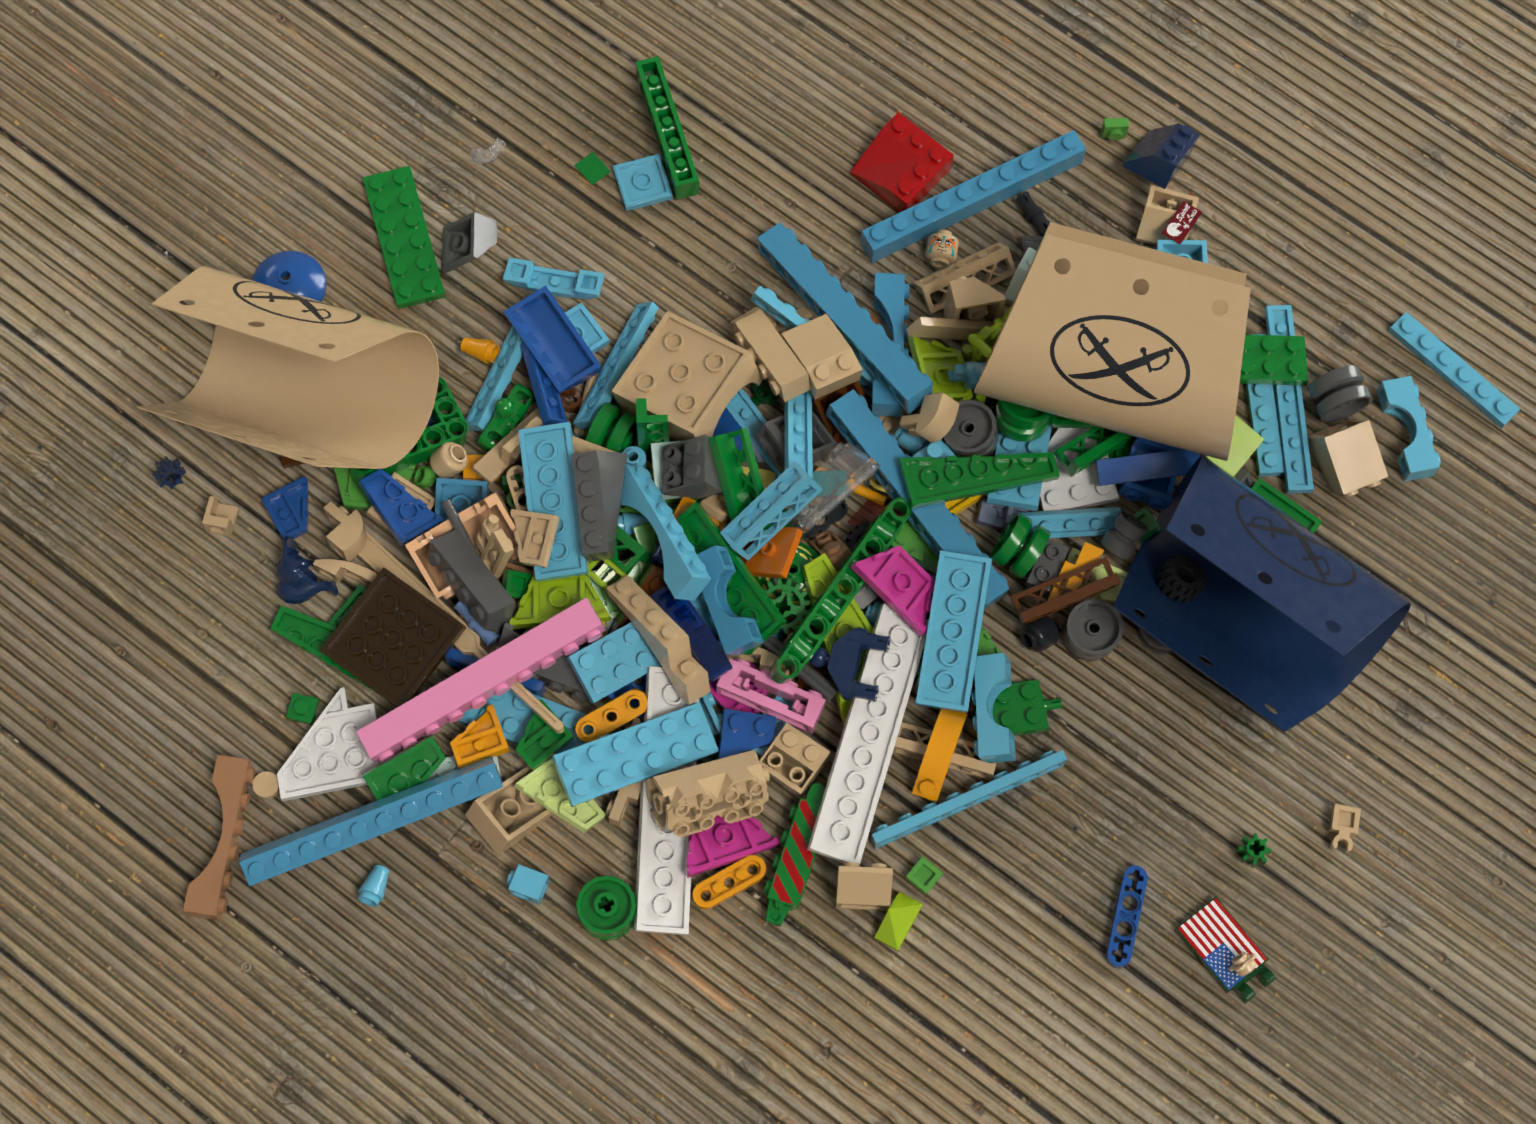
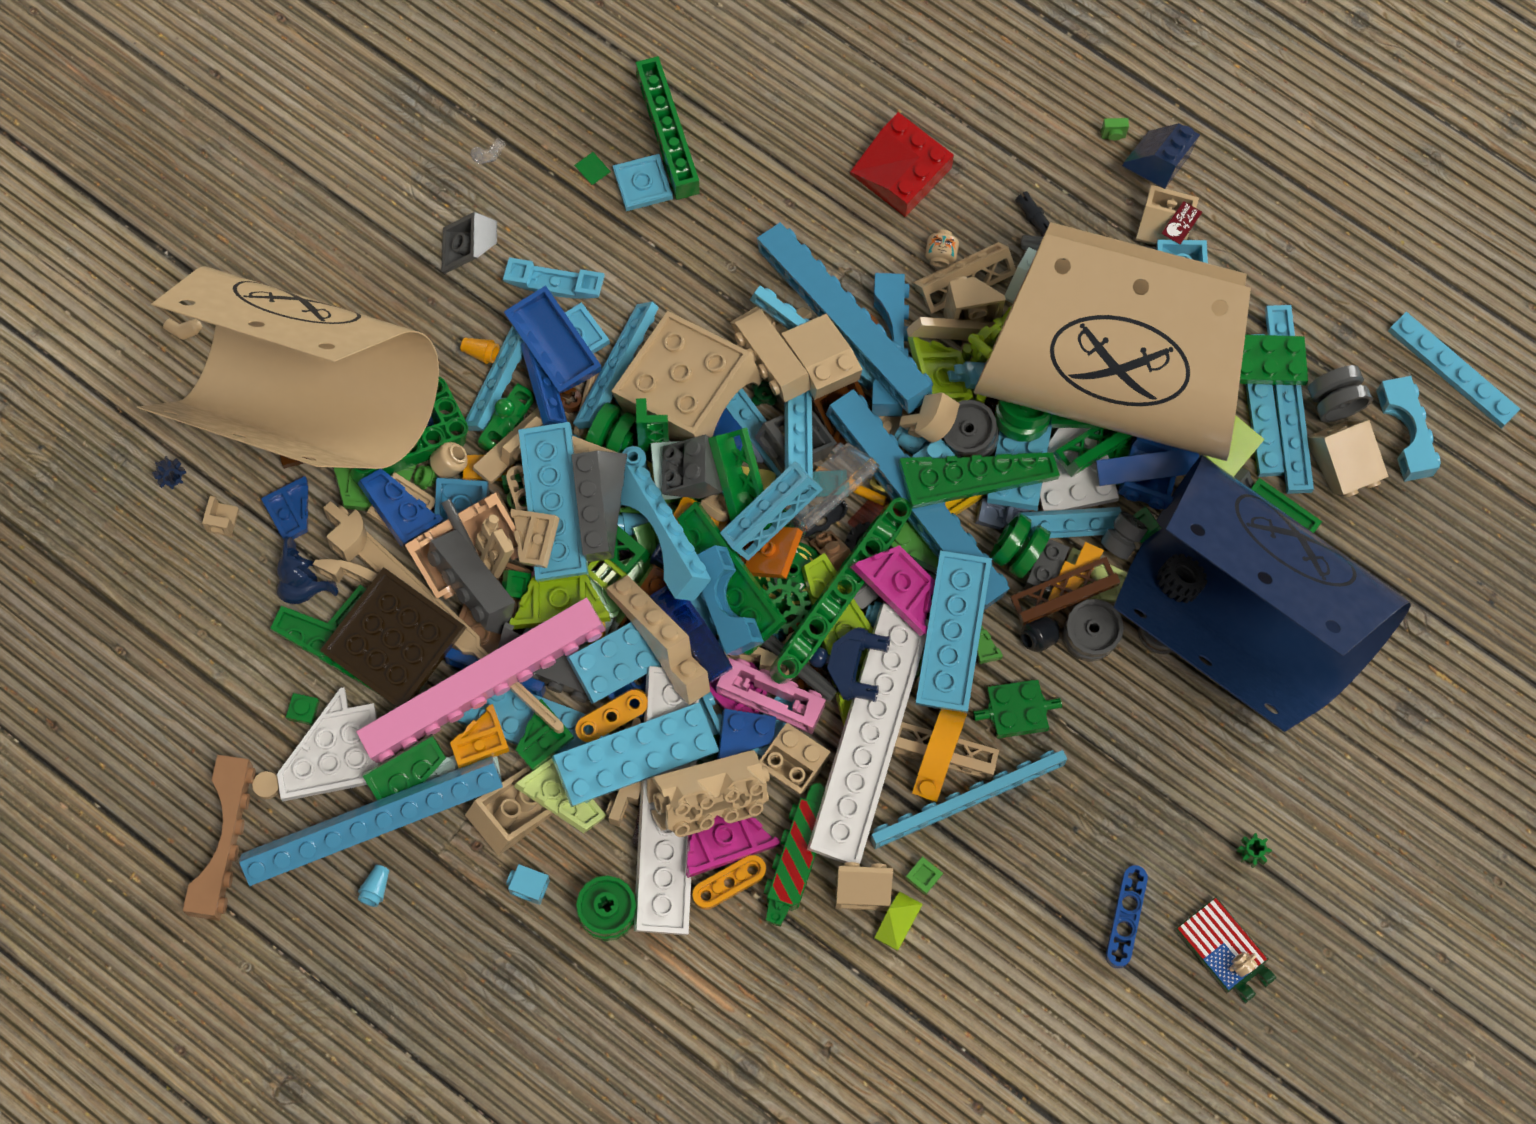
blue dish [252,251,327,302] -> none
green plate [363,166,446,309] -> none
medium blue pin [454,601,500,647] -> none
dark azure brick [860,130,1086,263] -> none
medium azure arch [972,653,1016,763] -> none
tan plate [1329,804,1361,853] -> none
none -> tan arm [163,318,202,340]

